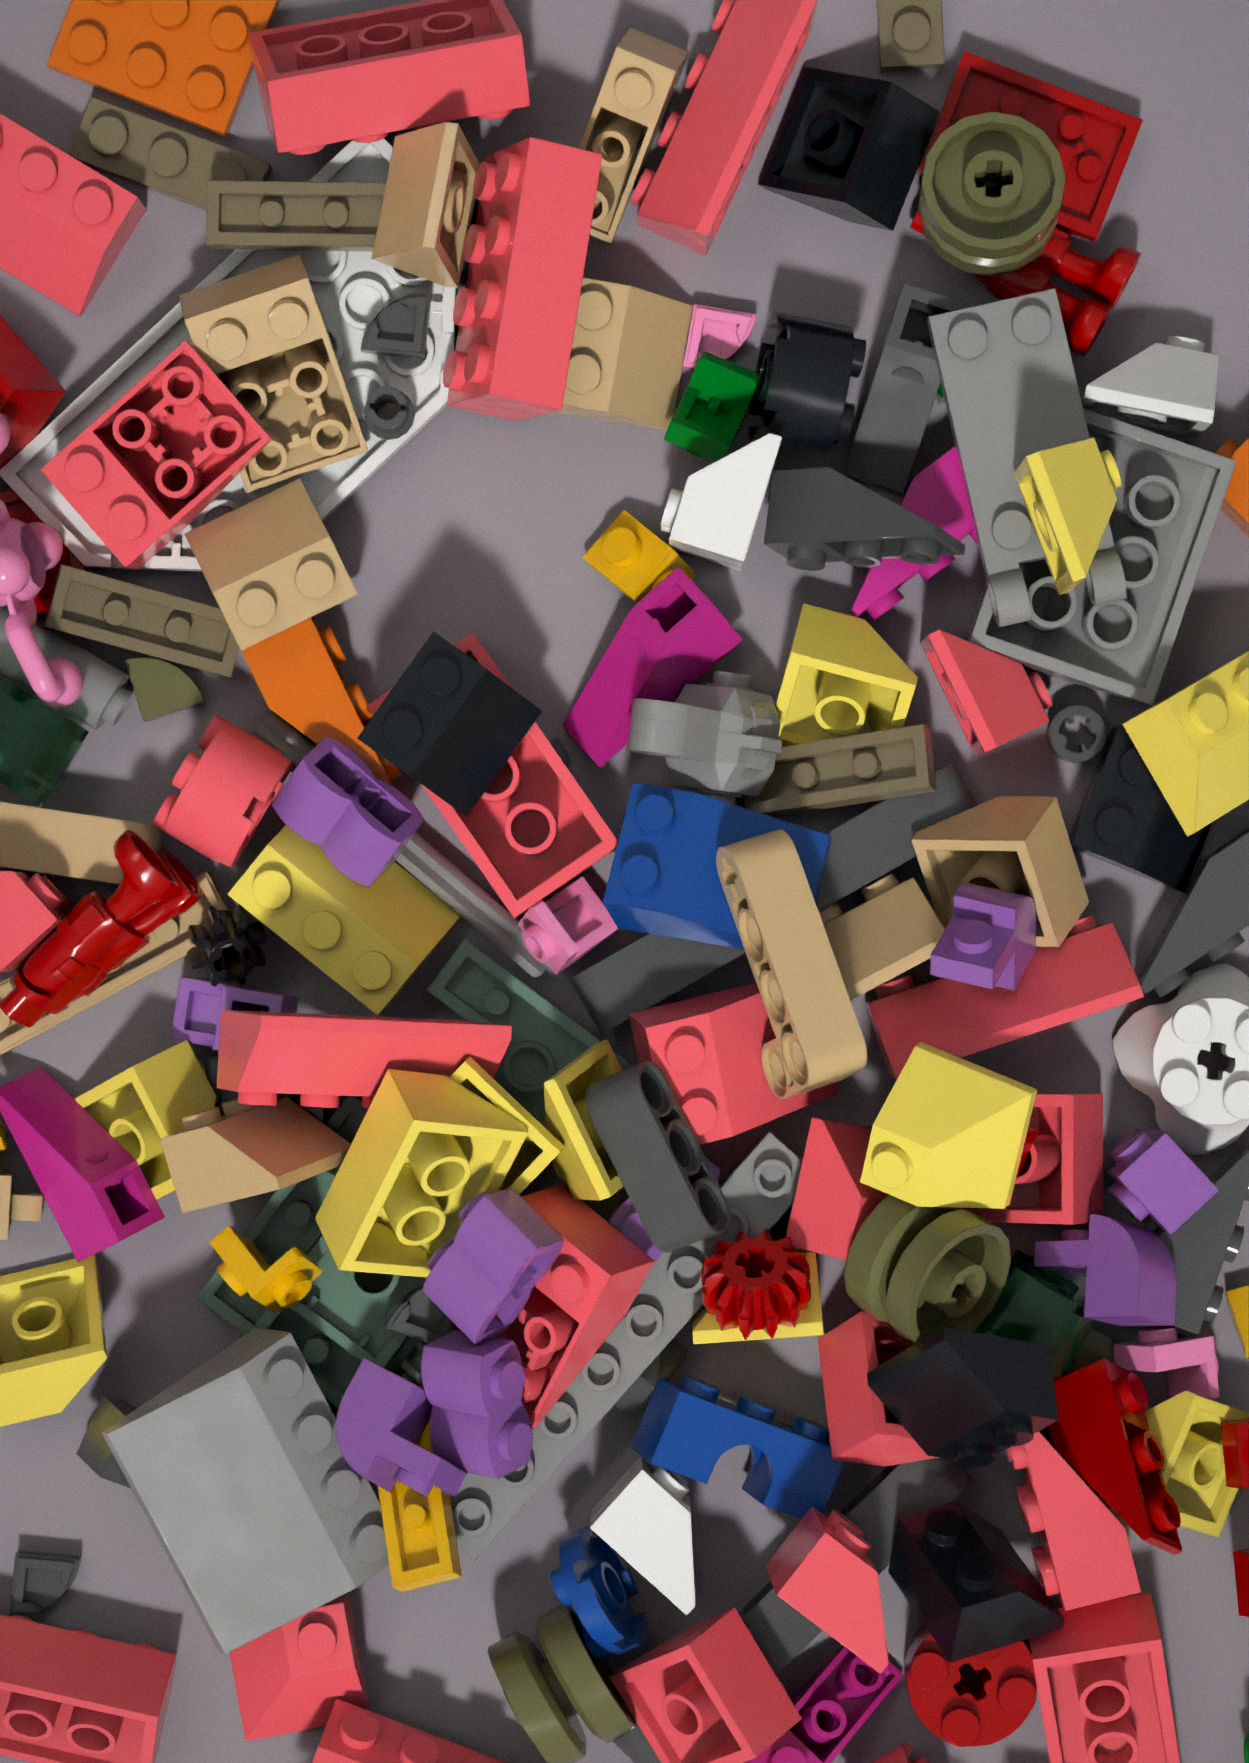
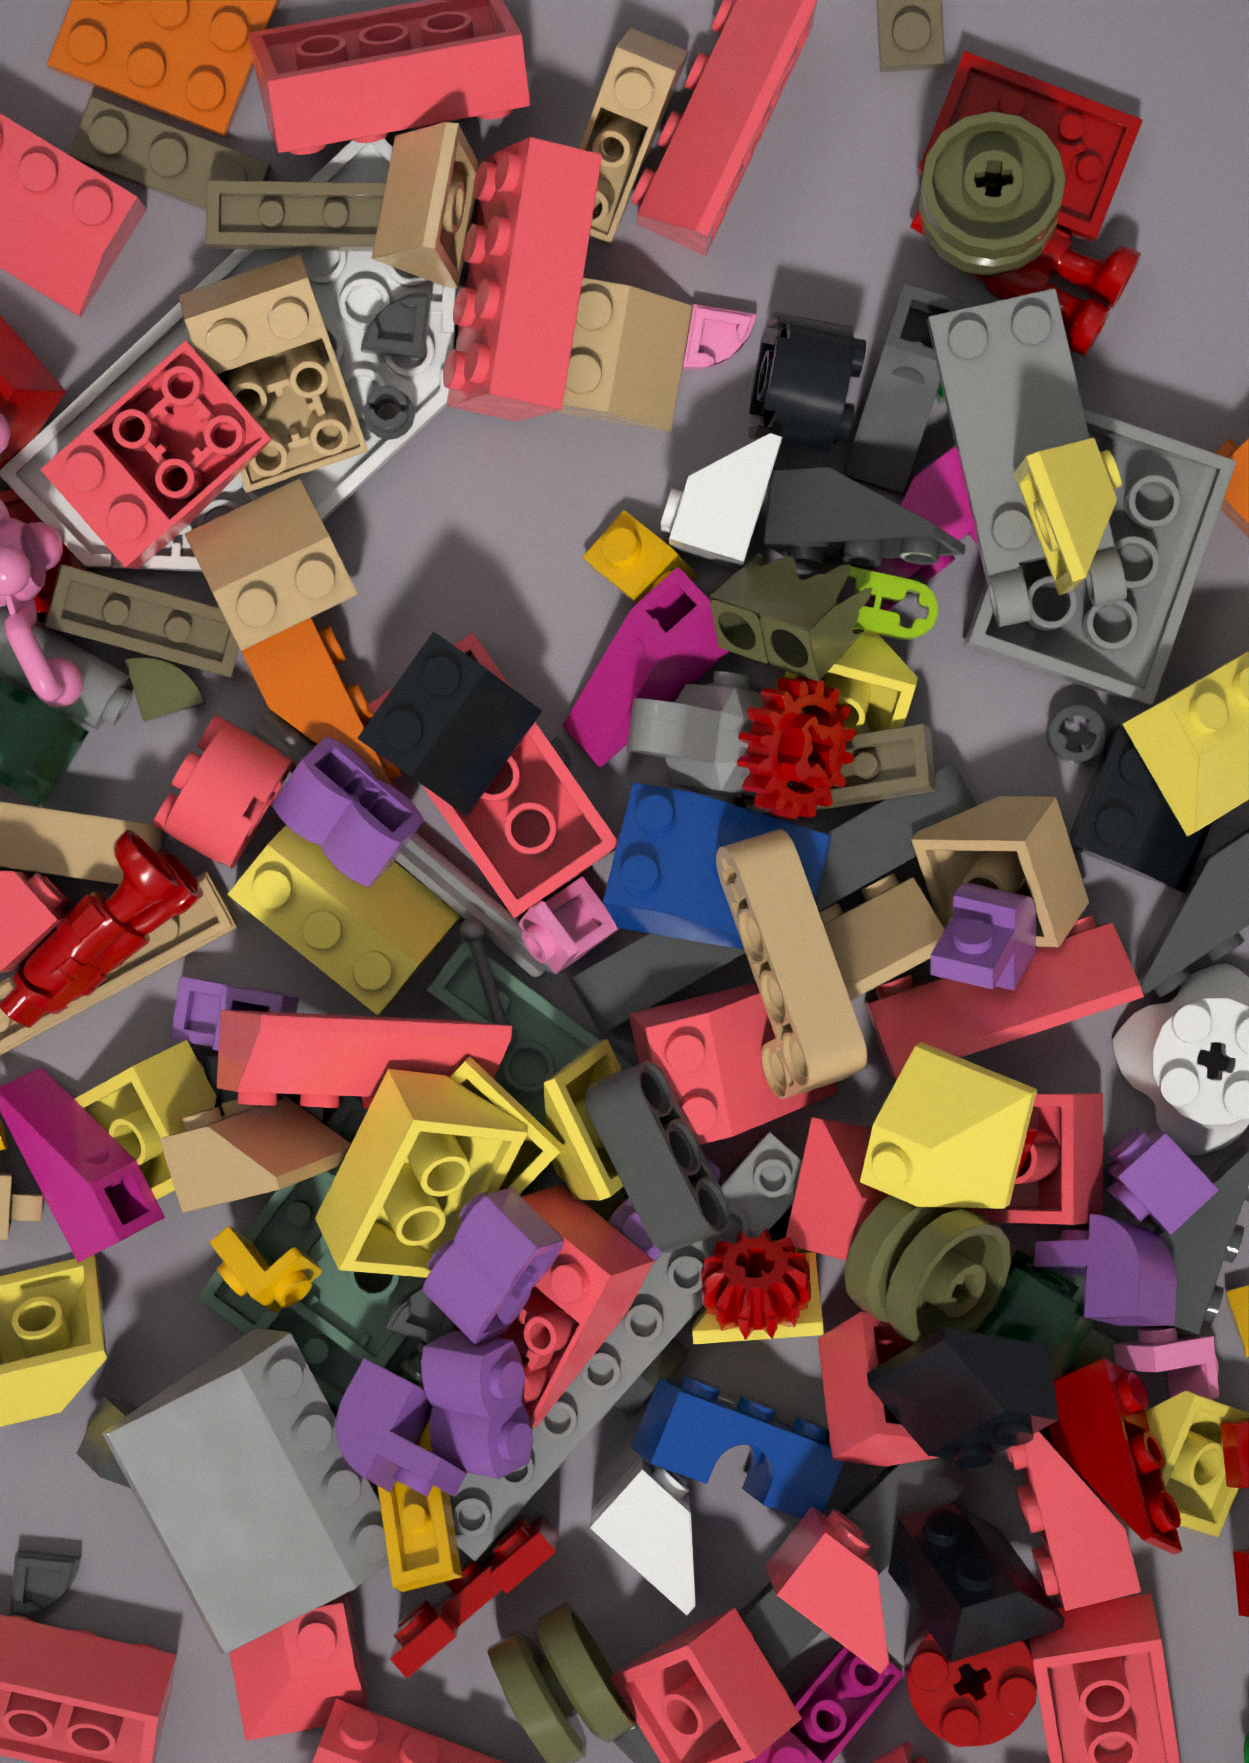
black gear [187,905,267,987] -> none
blue plate [550,1526,647,1659] -> none
green bracket [664,352,760,462] -> none
black slope [757,67,940,231] -> none
coral slope [920,629,1053,757] -> none
white slope [1080,336,1219,438] -> none
none -> red plate [390,1514,559,1679]
none -> dark grey hinge [459,918,517,1047]
none -> olive piece [710,552,872,682]
none -> red gear [737,676,856,819]
none -> lime beam [833,567,938,640]

